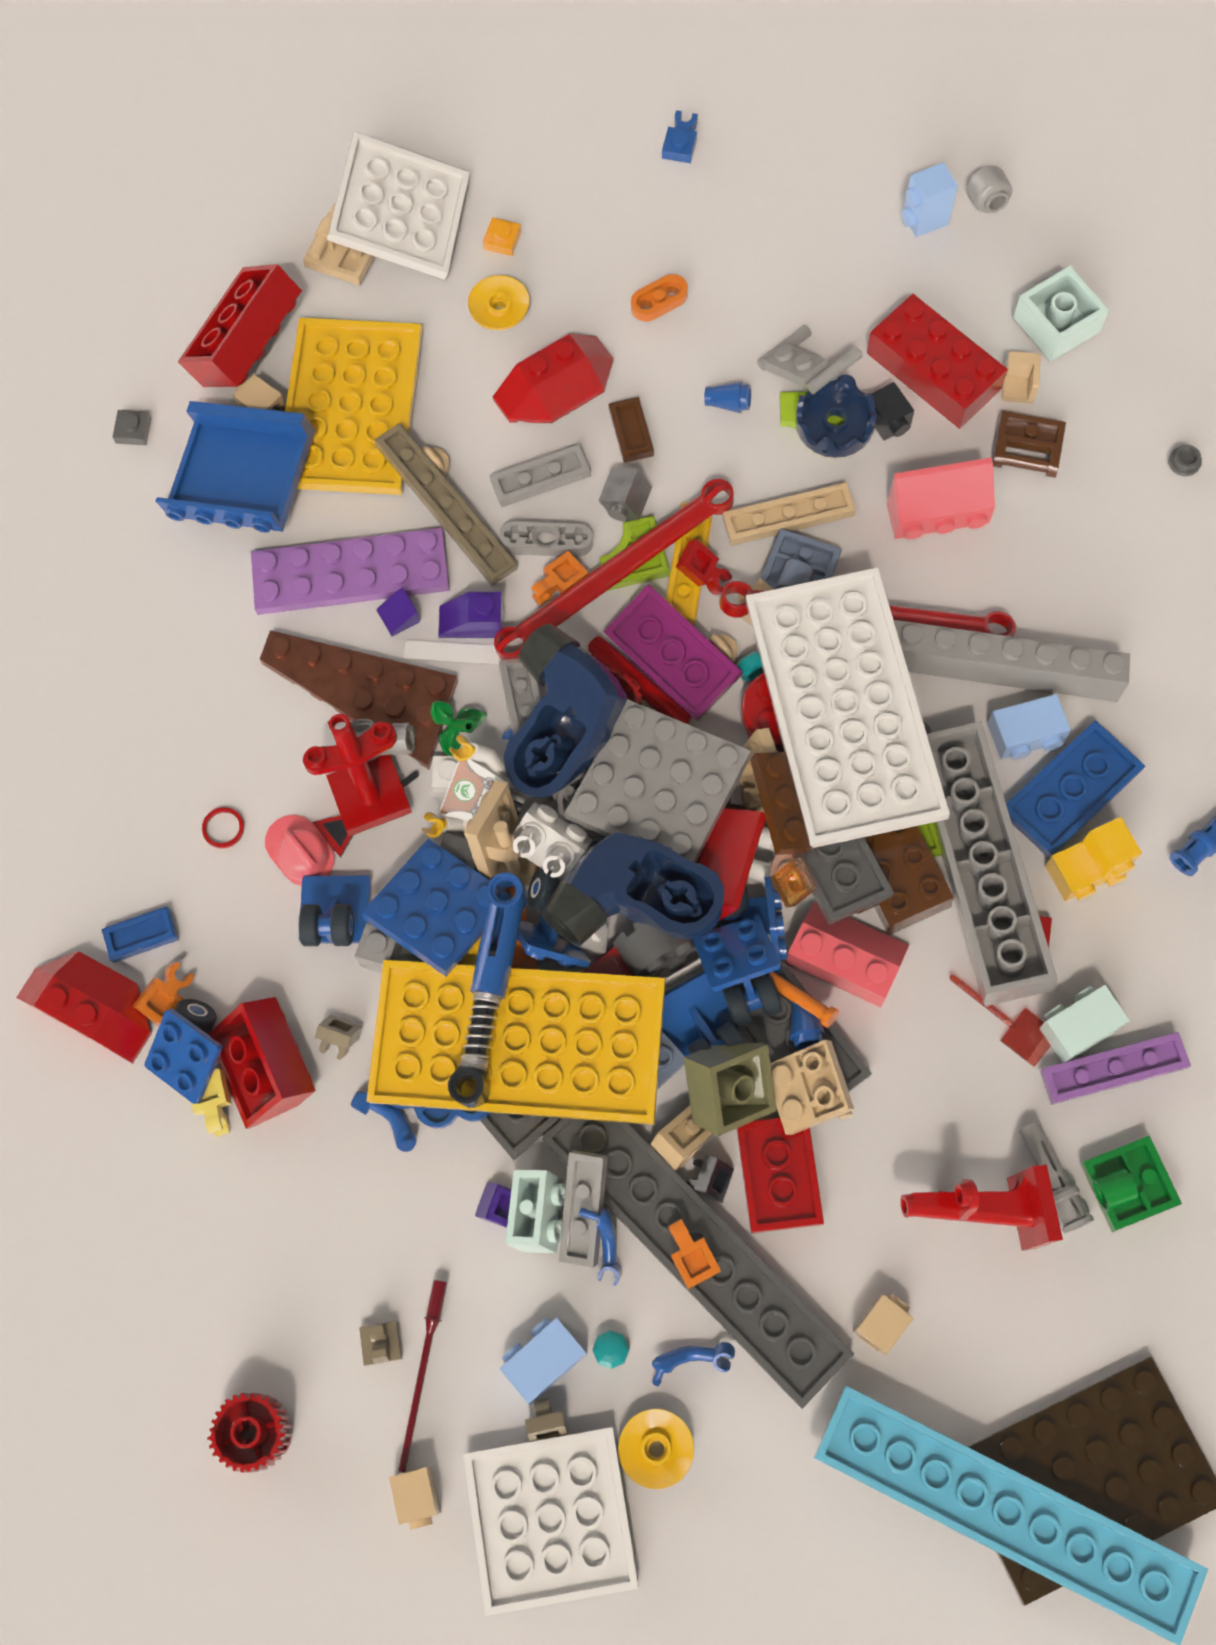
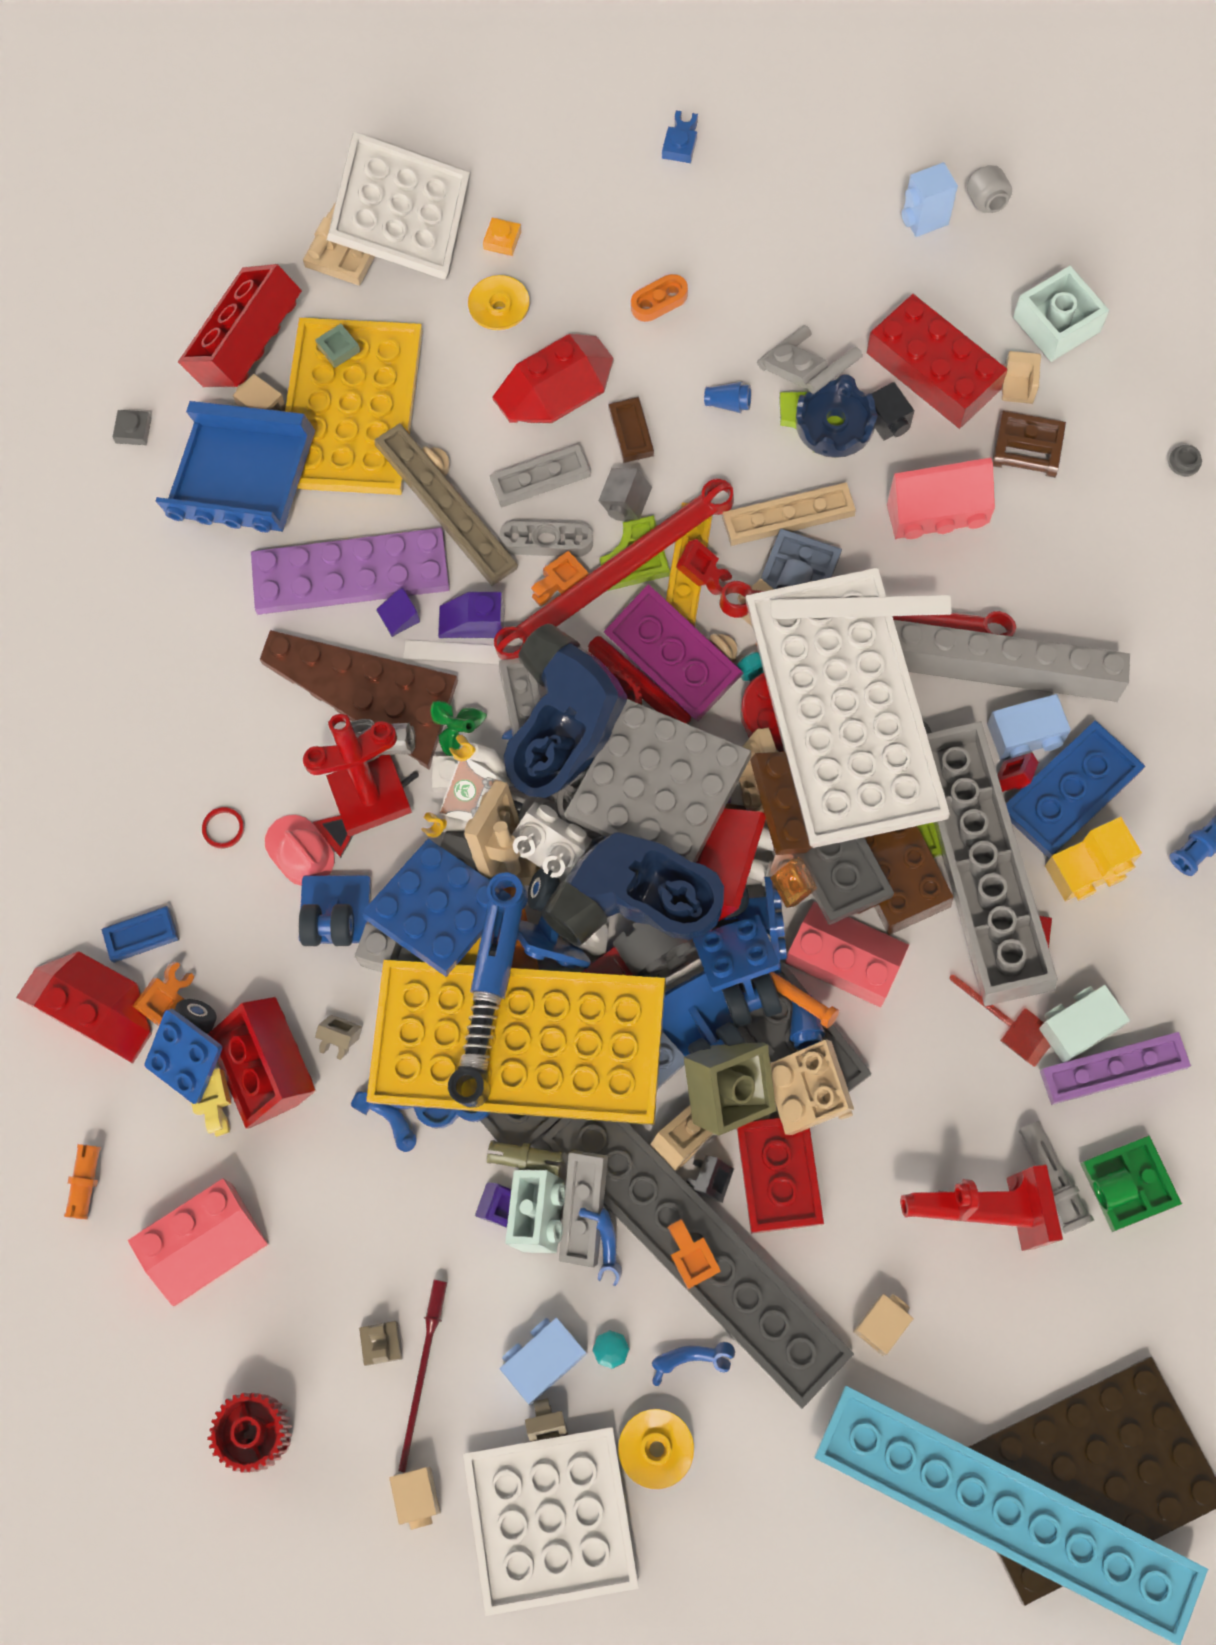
none -> orange pin [64,1144,101,1220]
none -> coral slope [127,1178,269,1306]
none -> sand green plate [315,323,360,368]
none -> olive pin [487,1140,563,1176]
none -> white sticker [771,595,952,619]
none -> red plate [998,752,1039,792]

